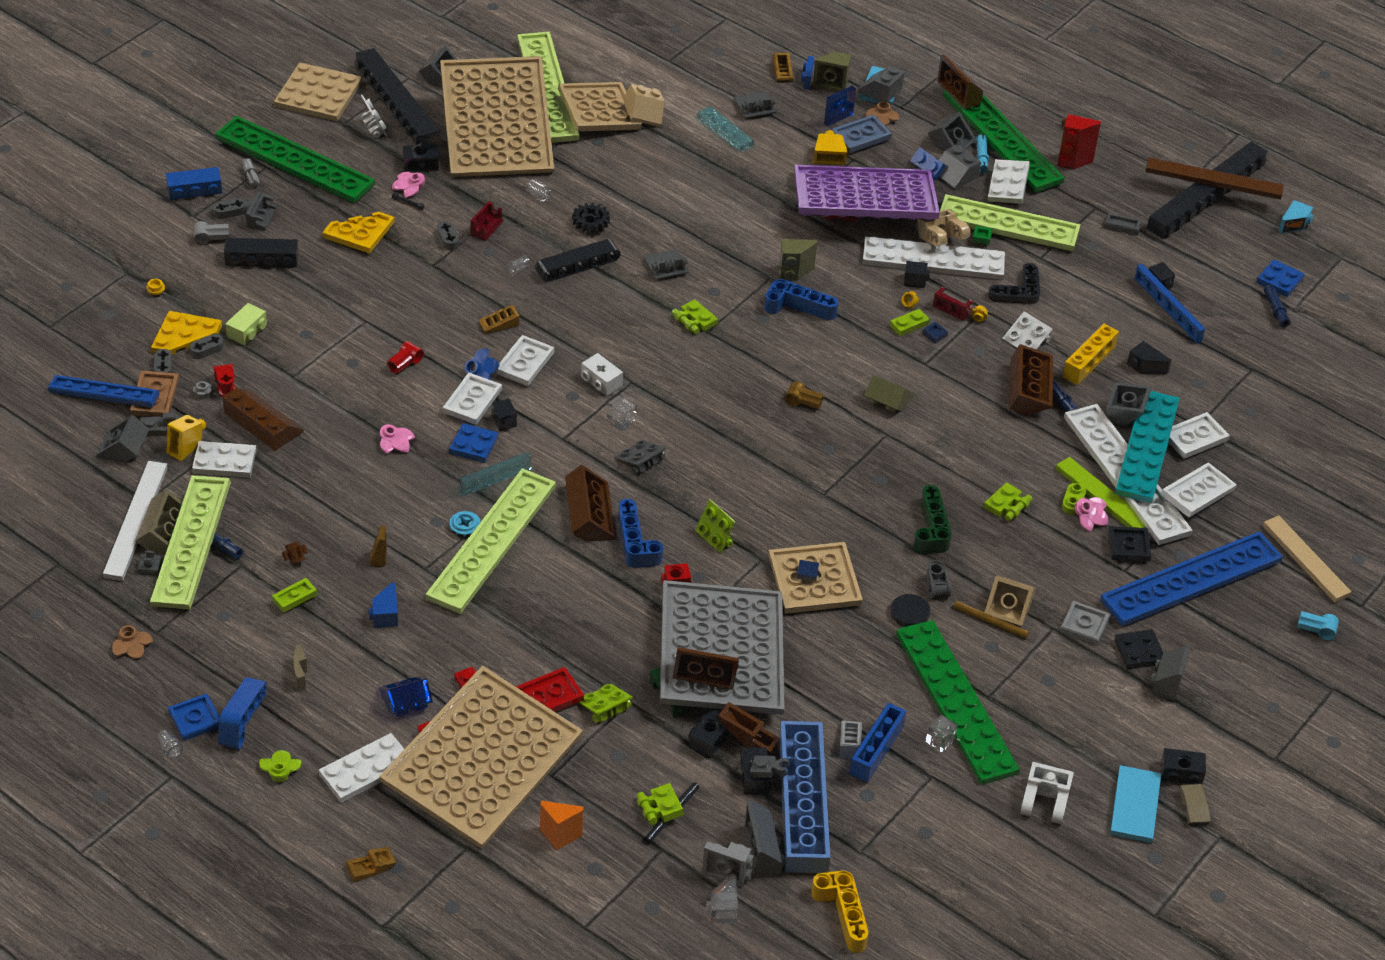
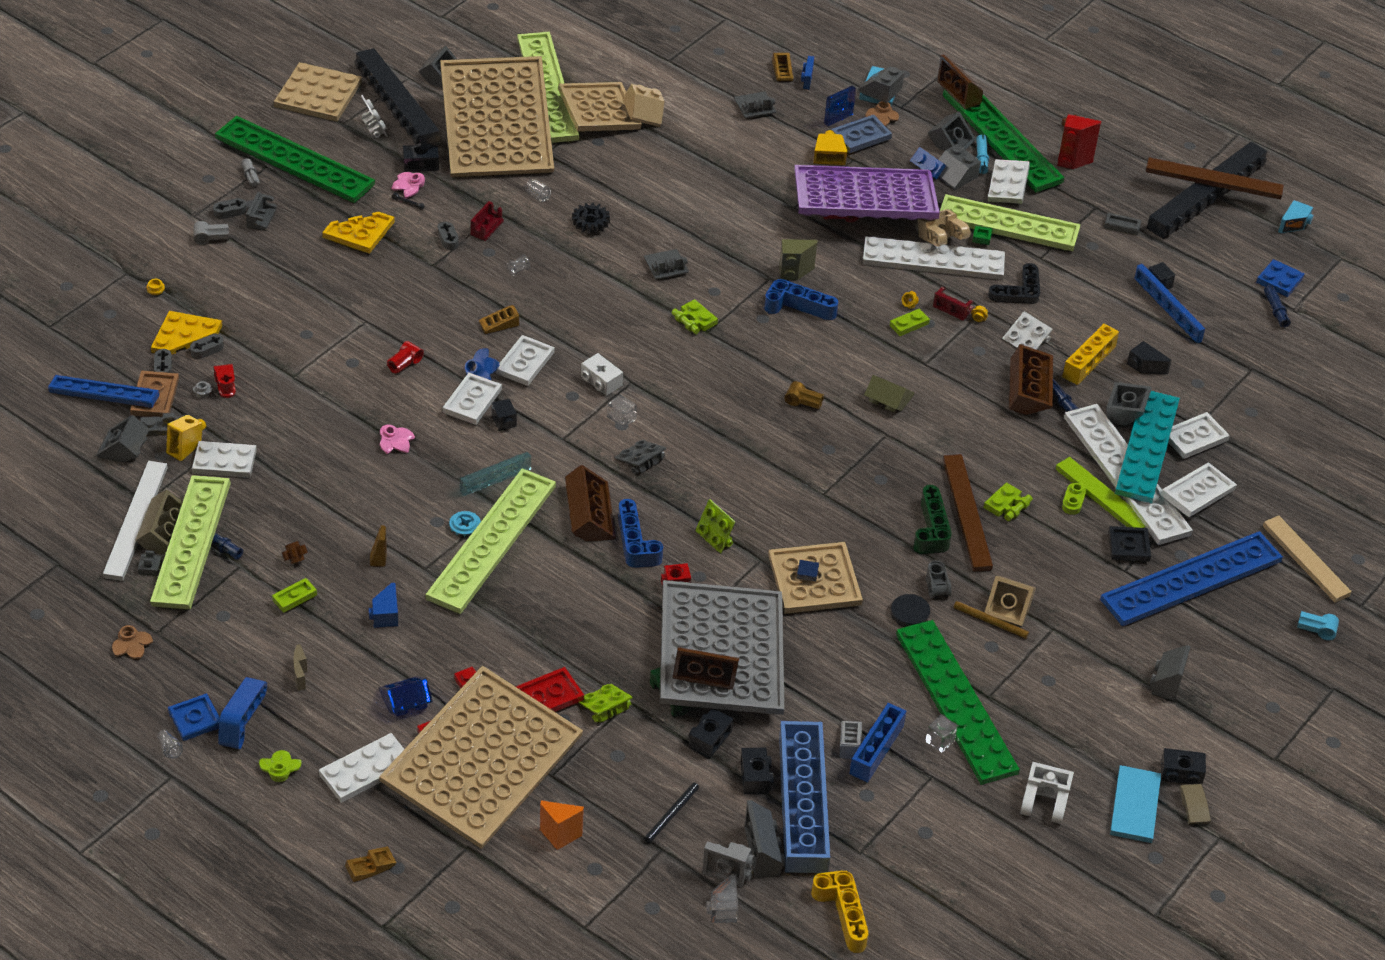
blue brick [166,167,222,200] -> none
reddish brown slope [223,388,304,451] -> none
black brick [224,238,299,267] -> none
yellowish green brick [226,303,267,345] -> none
blue plate [449,423,498,463] -> none
black beam [535,239,621,282] -> none
lime plate [637,783,685,825] -> none
clear light blue plate [697,106,754,152] -> none
reddish brown slope [718,702,780,756] -> none
dark grey plate [750,756,790,778] -> none
olive slope [813,52,852,93] -> none
black brick [904,261,930,288] -> none
dark blue tile [922,322,948,343] -> none
light grey tile [1060,601,1110,645] -> none
bright pink plate [1075,497,1108,532] -> none
black plate [1114,629,1163,670] -> none
none -> reddish brown tile [943,454,993,572]

